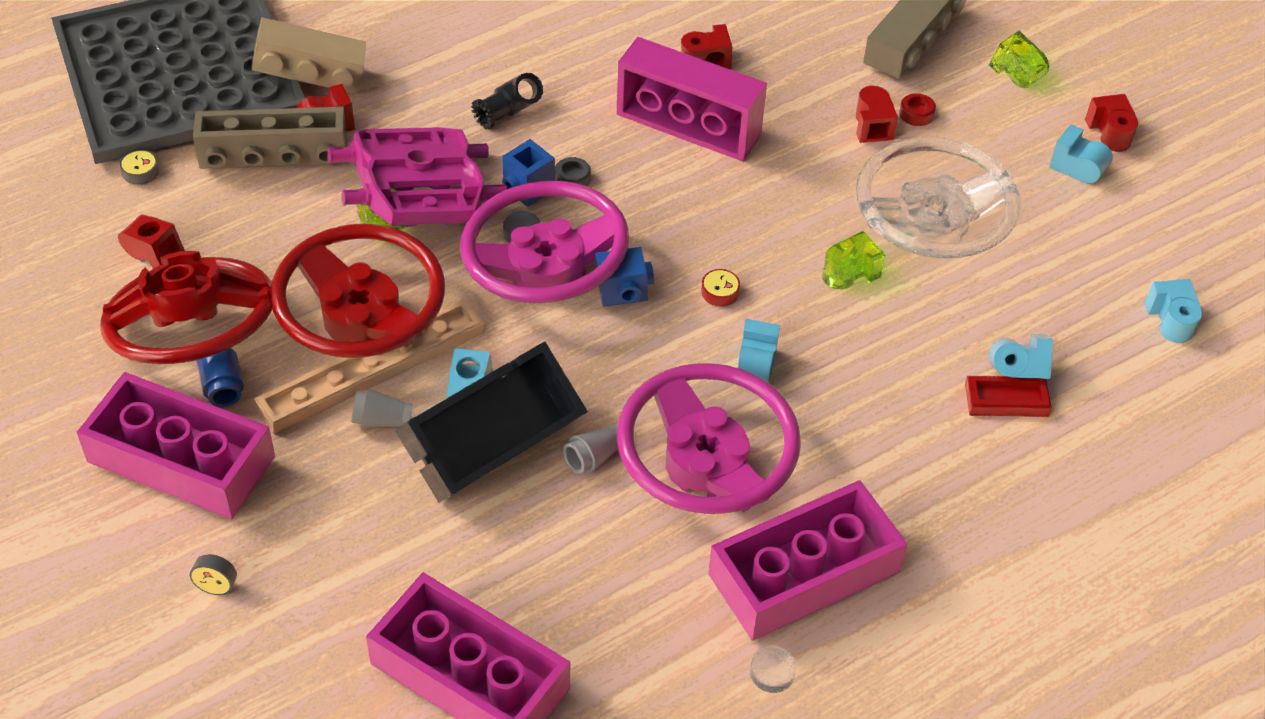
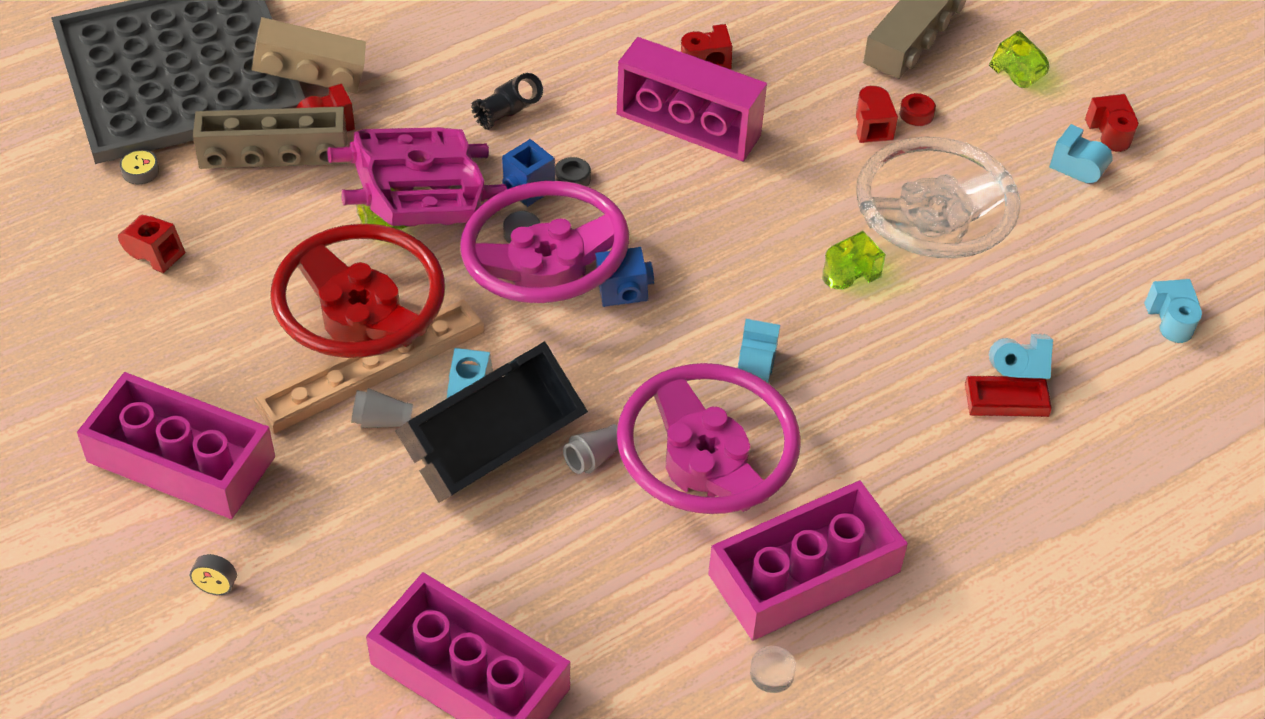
red piece [100,251,272,364] -> none
blue brick [197,348,244,407] -> none
tile [701,269,740,306] -> none

